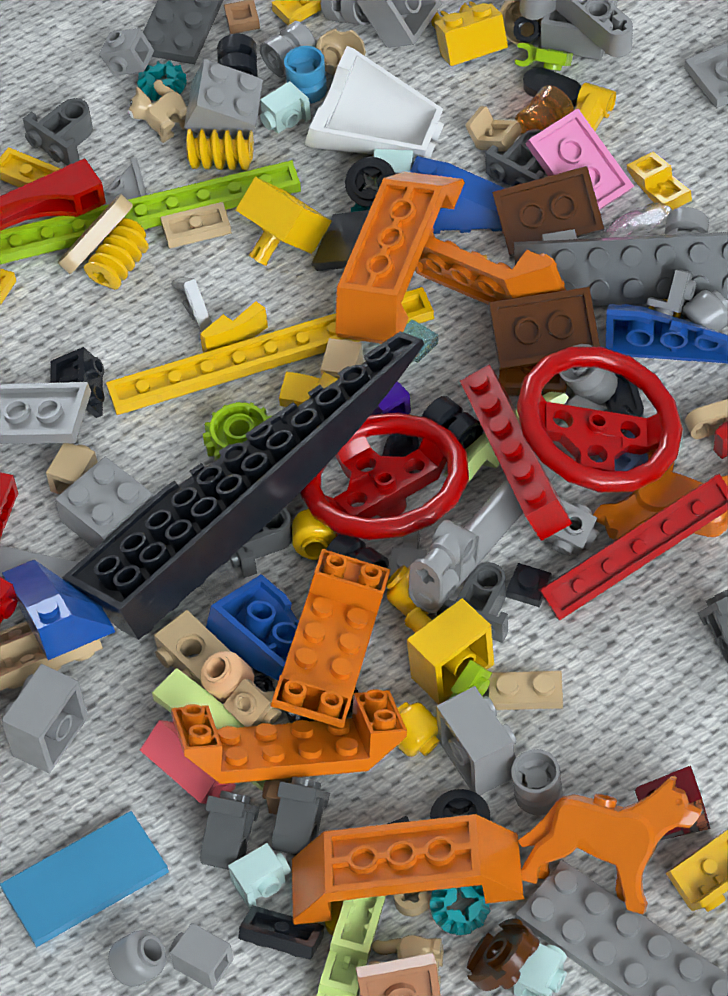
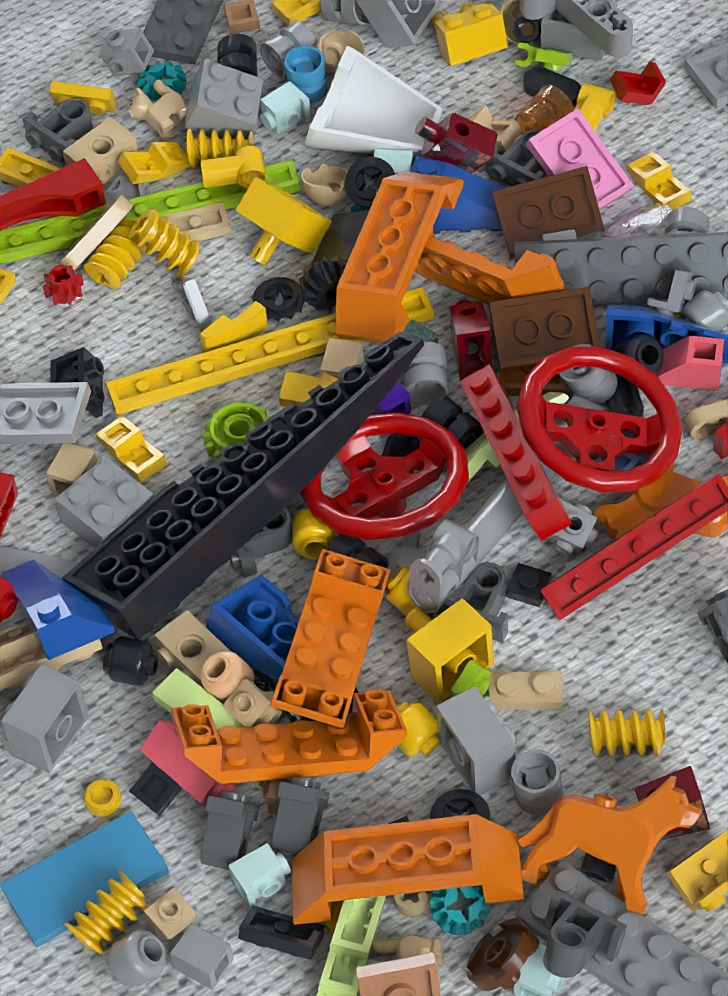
none -> red gear [43,265,84,305]
none -> yellow plate [49,81,118,115]
none -> tan brick [63,116,138,184]
none -> yellow piece [64,870,148,954]
none -> yellow tile [83,779,122,817]
none -> yellow slope [95,416,167,483]
none -> black head [103,636,159,686]
none -> yellow slope [118,142,191,184]
none -> yellow piece [128,208,199,278]
none -> black plate [129,762,183,816]
none -> tan bracket [144,888,197,939]
none -> yellow piece [201,146,266,189]
none -> black gear [253,277,305,323]
none -> black gear [299,256,347,312]
none -> tan hair [300,163,348,206]
none -> light grey wheel [404,342,449,405]
none -> dark red torso [415,113,498,174]
none -> dark red torso [449,300,493,380]
none -> dark grey pin [543,890,627,978]
none -> black axle [580,853,617,883]
none -> yellow piece [589,709,665,757]
none -> red bracket [610,62,666,105]
none -> black head [614,334,664,374]
none -> coral slope [656,336,724,391]

